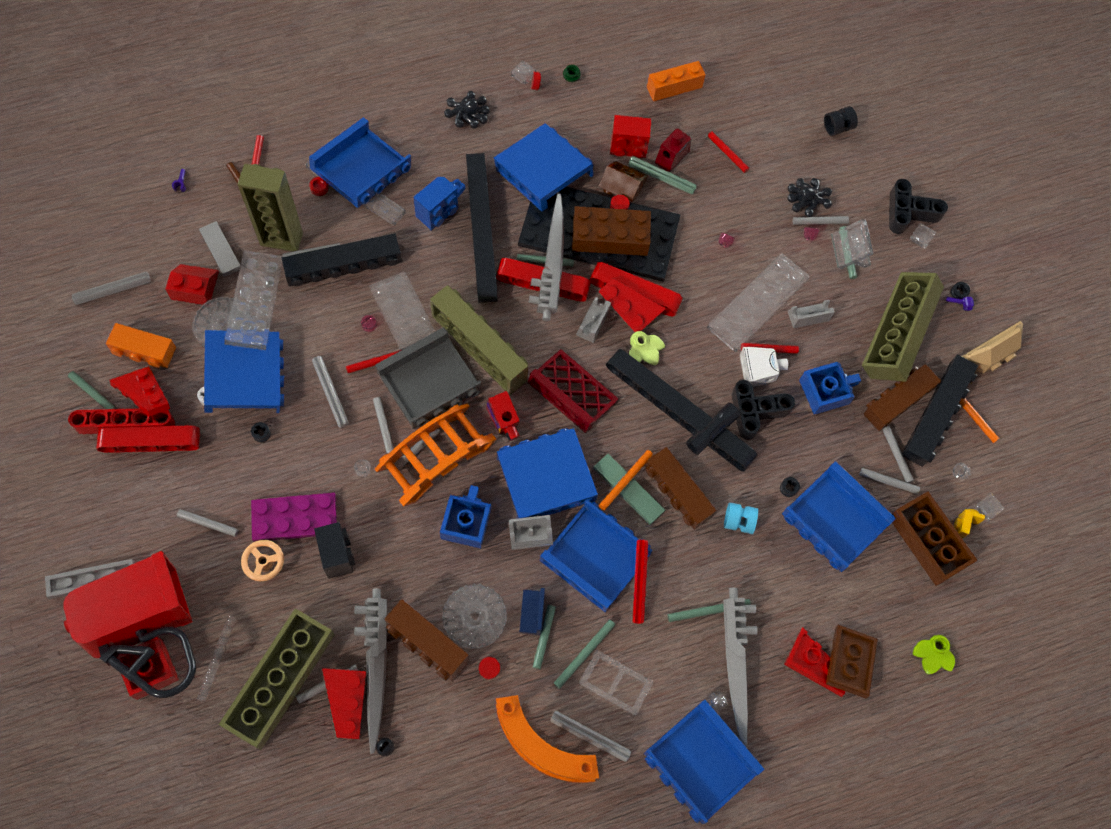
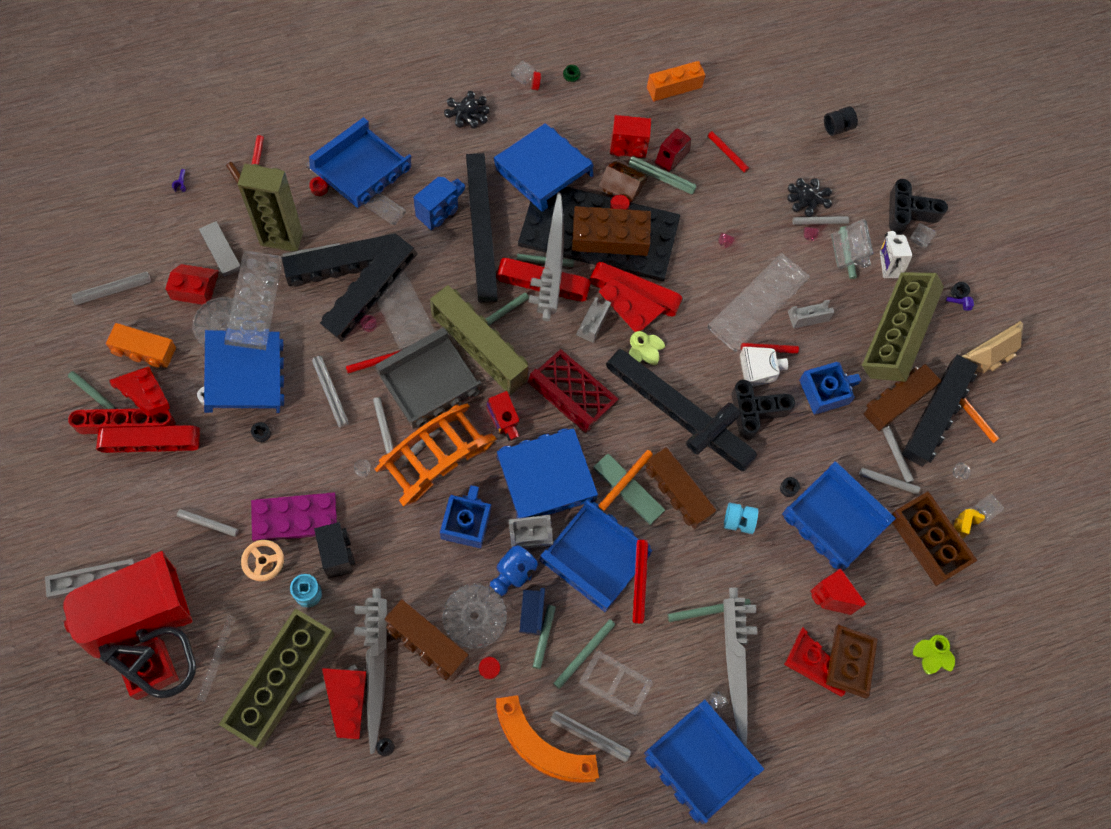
none -> medium azure wheel [290,574,322,608]
none -> black brick [320,234,418,342]
none -> sand green bar [486,292,529,326]
none -> blue piece [489,545,538,596]
none -> red slope [810,568,866,615]
none -> white torso [880,231,912,278]

